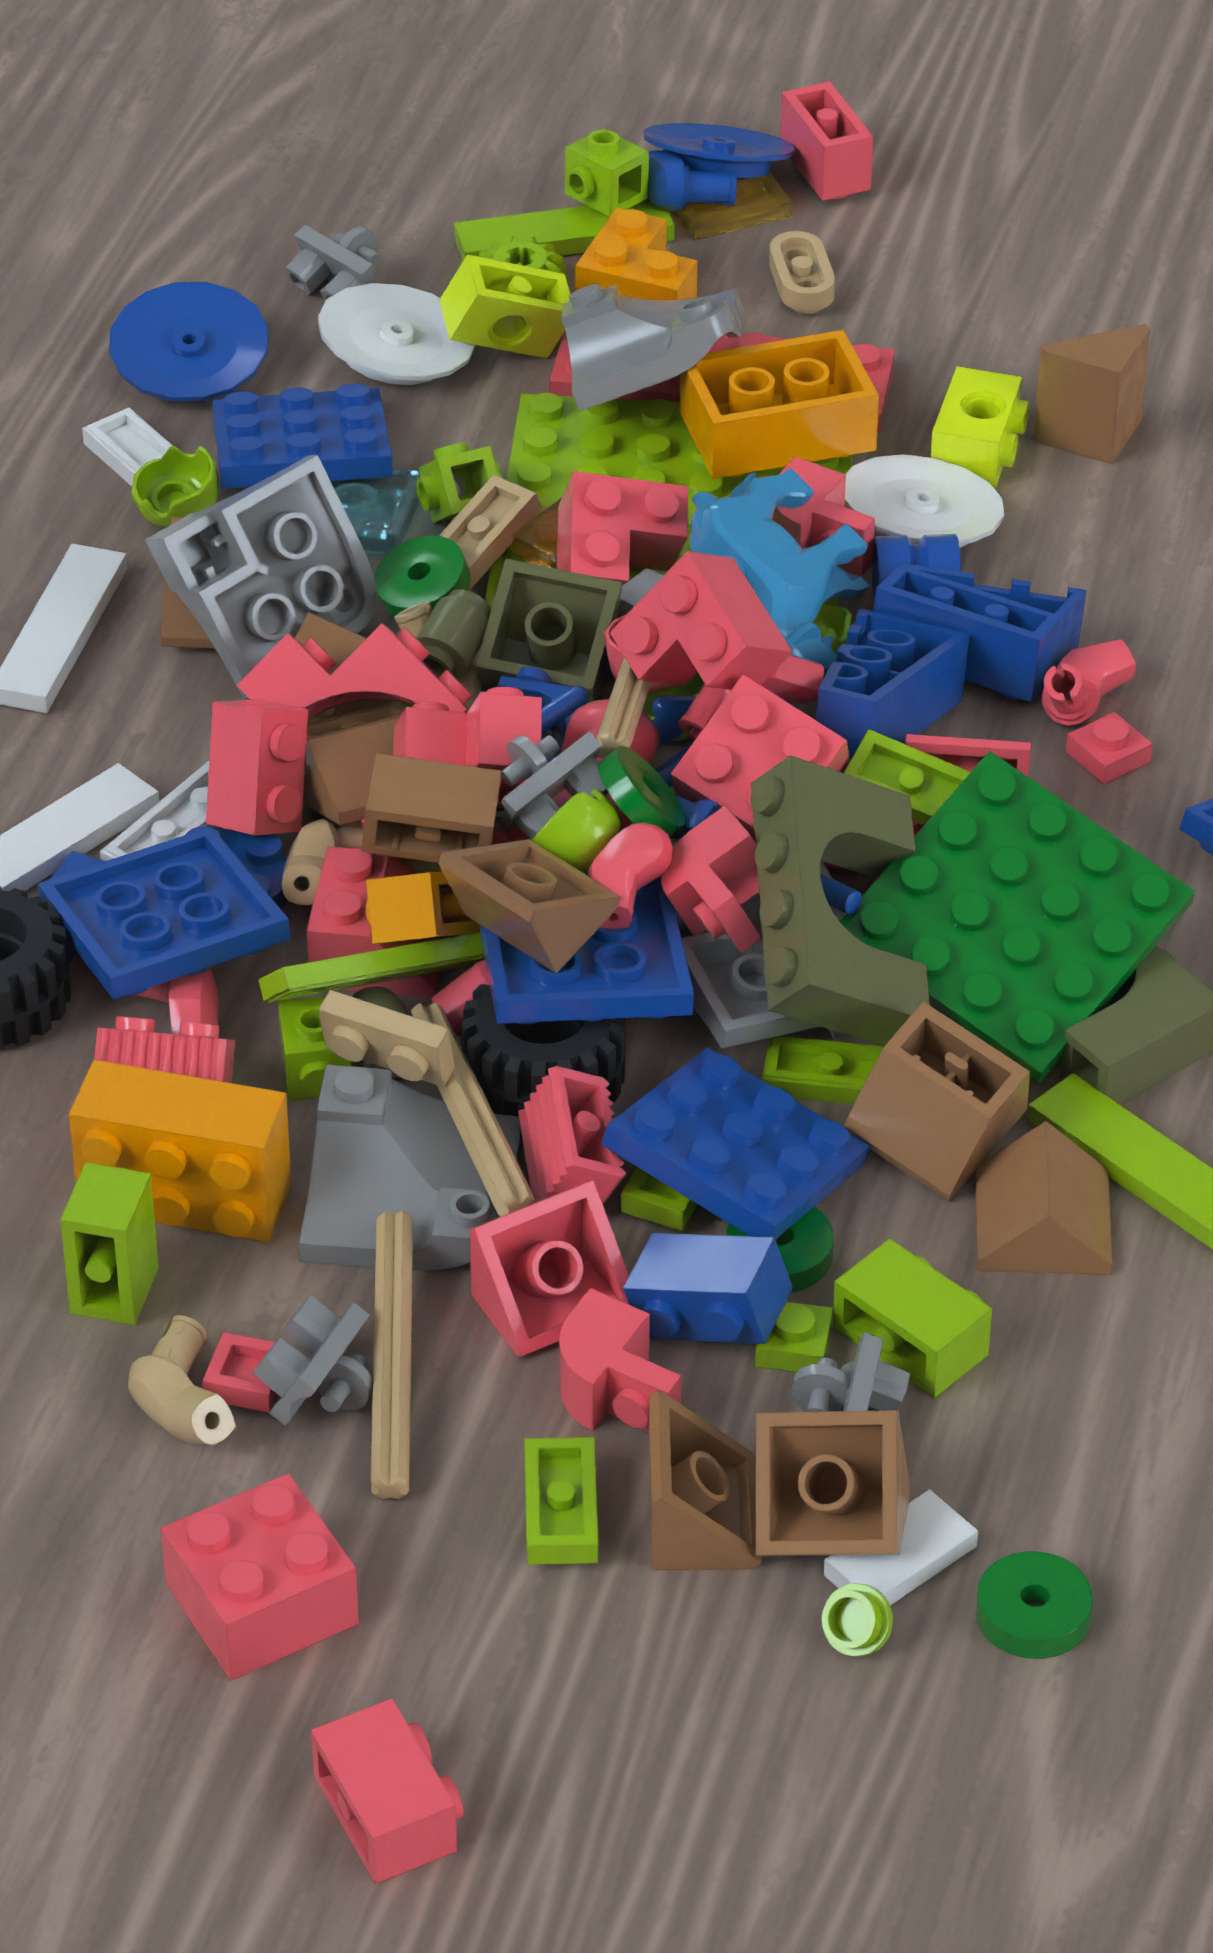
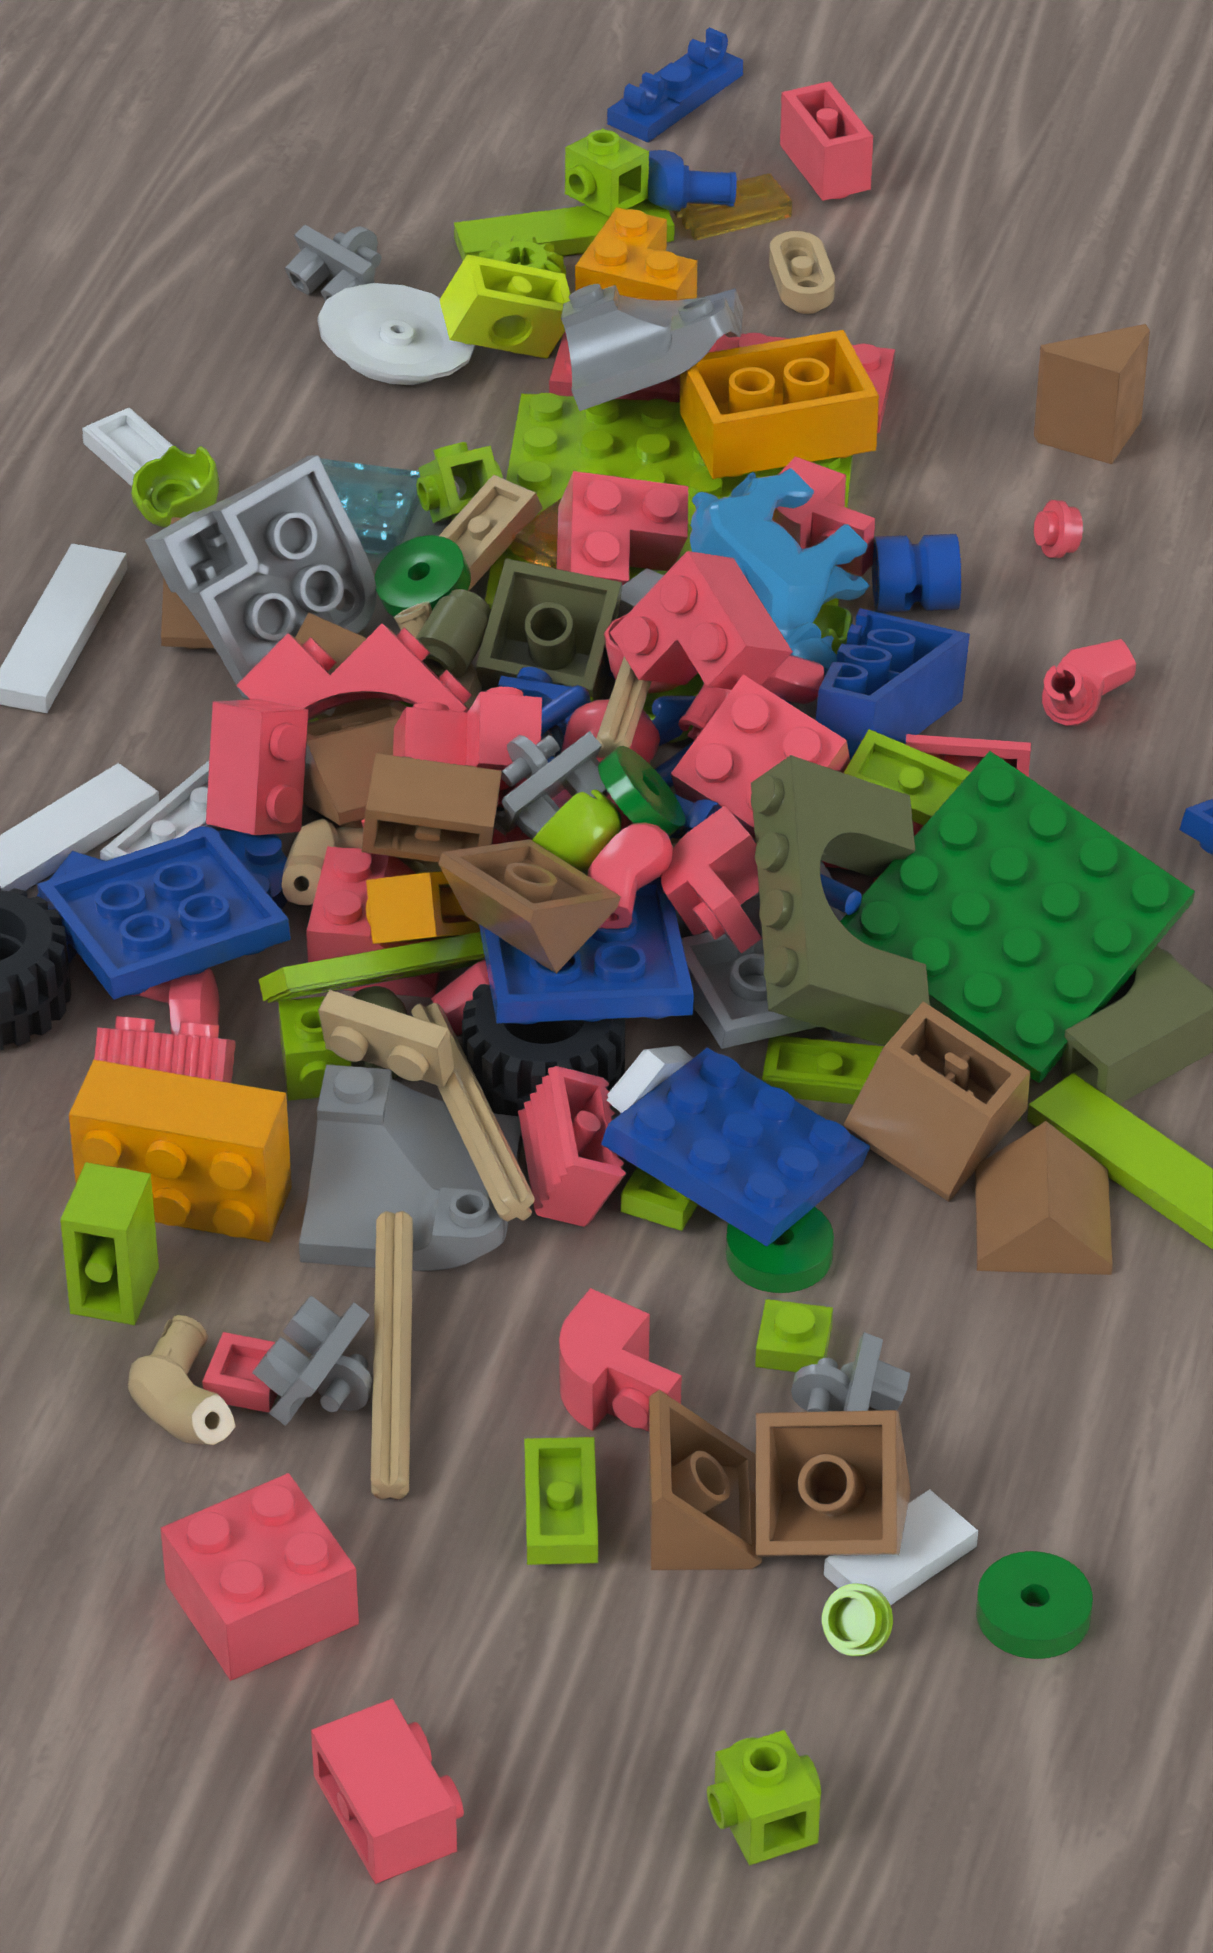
blue piece [109,282,268,401] -> none
blue plate [212,384,393,489] -> none
coral slope [470,1180,629,1357] -> none
blue brick [623,1233,793,1344] -> none
blue piece [643,123,795,178] -> none
lime brick [832,1239,992,1398] -> none
white piece [845,454,1004,547] -> none
blue wedge [873,563,1087,702] -> none
neon yellow brick [931,366,1030,488] -> none
coral plate [1066,712,1153,784] -> none
none -> blue plate [607,27,743,142]
none -> white tile [607,1046,693,1113]
none -> lime brick [707,1730,821,1866]
none -> coral plate [1034,500,1083,558]

